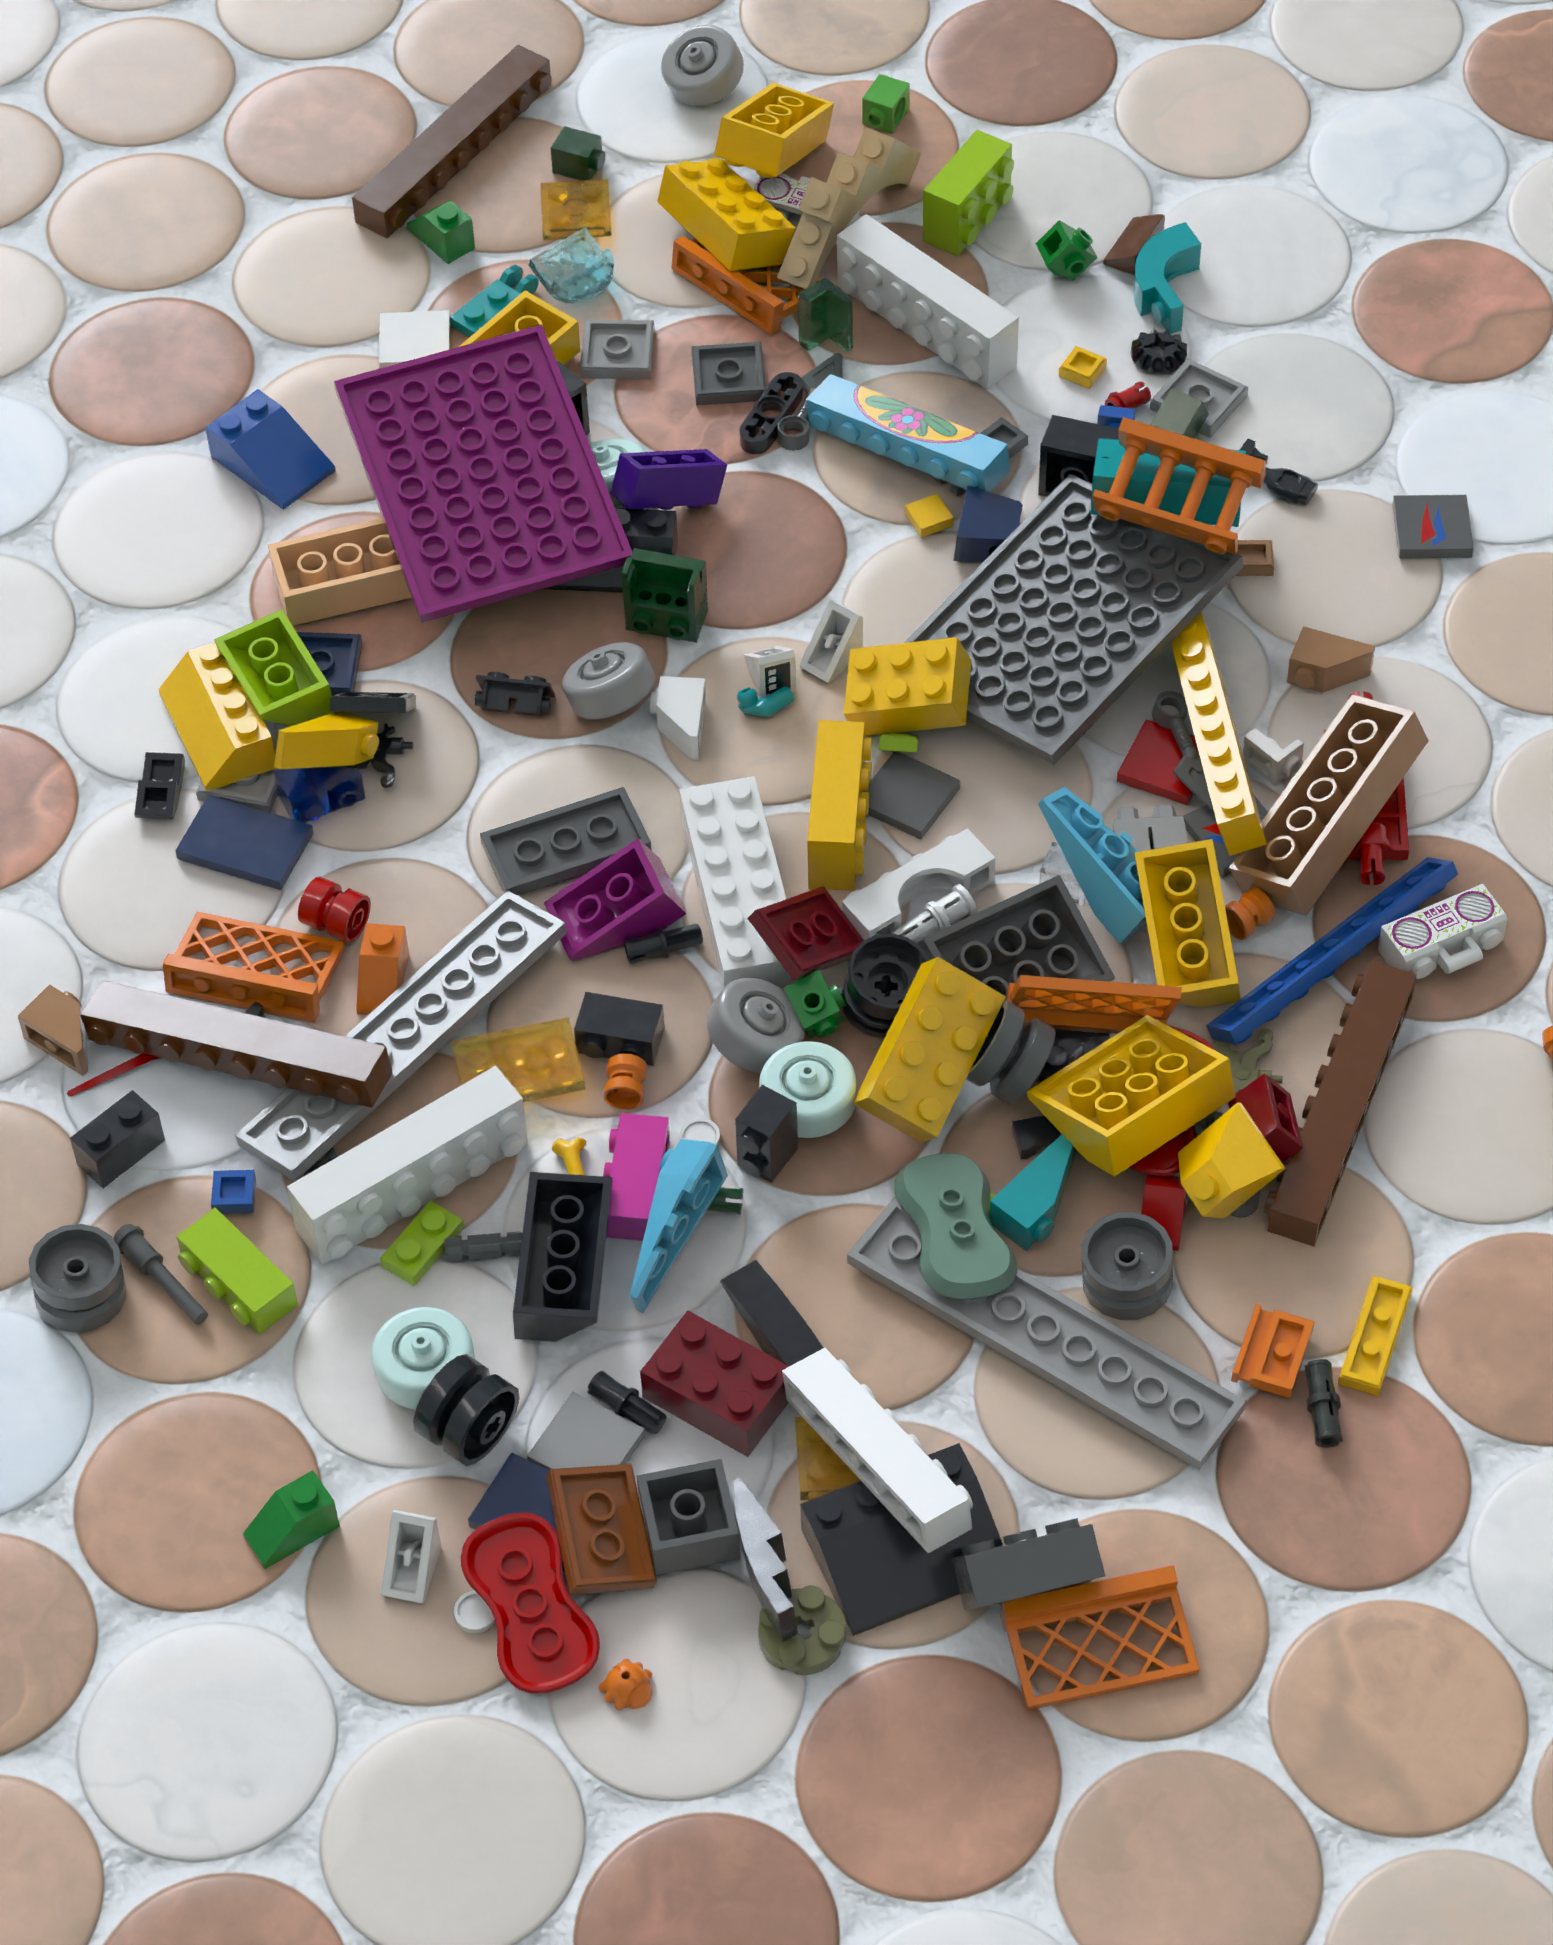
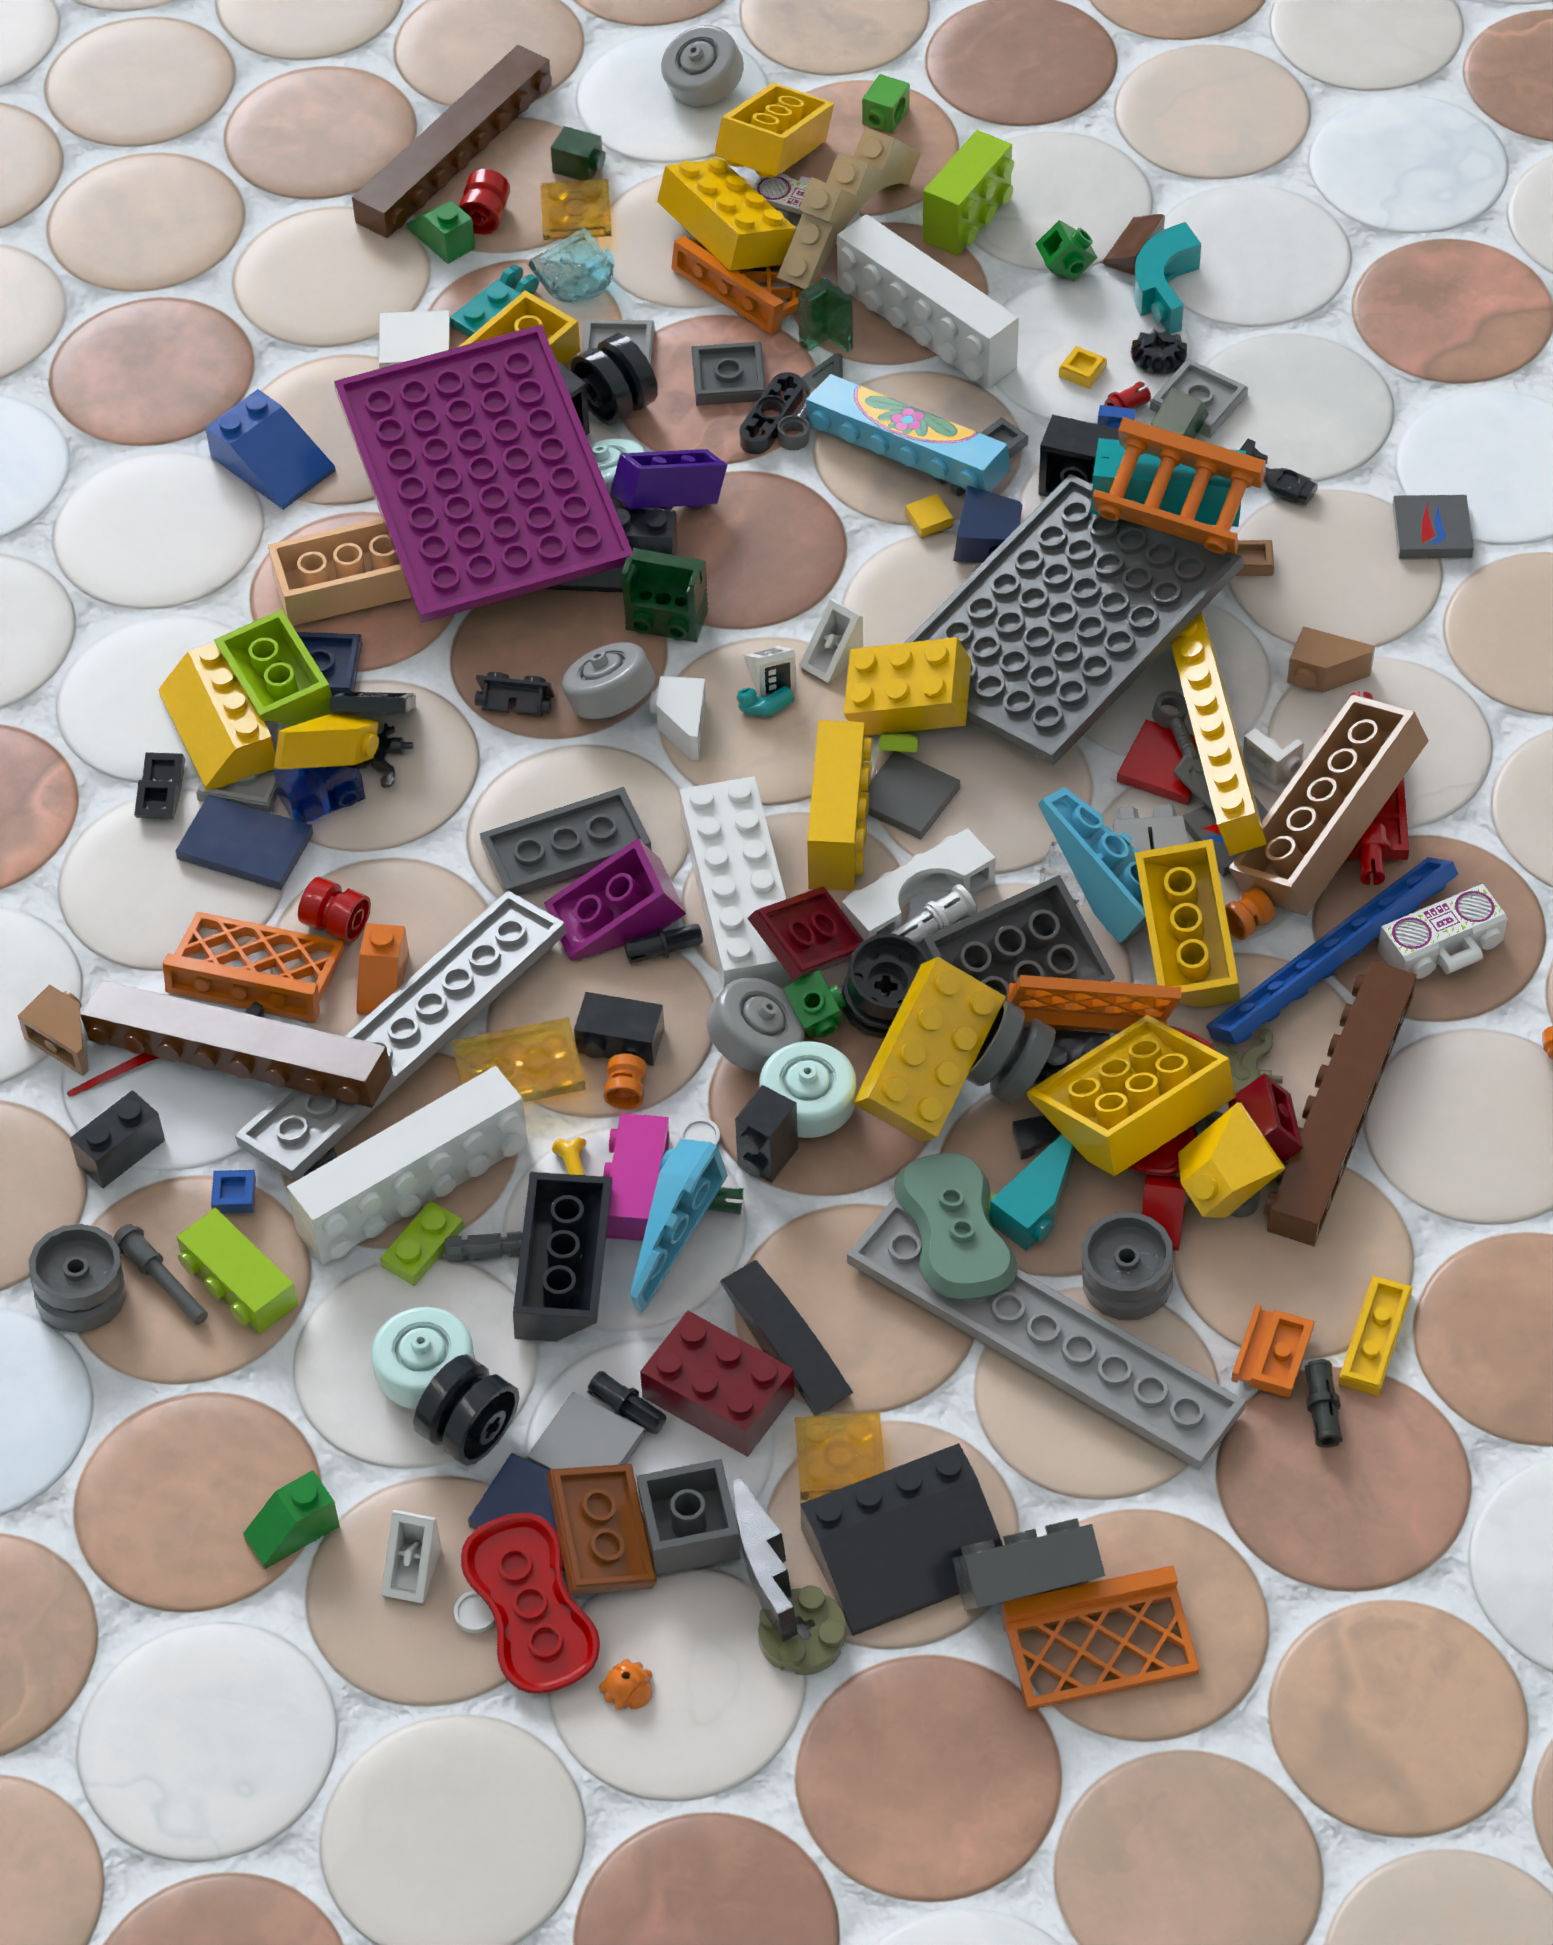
white brick [782,1348,973,1553] -> none
none -> red wheel [458,169,510,235]
none -> black wheel [571,333,658,426]

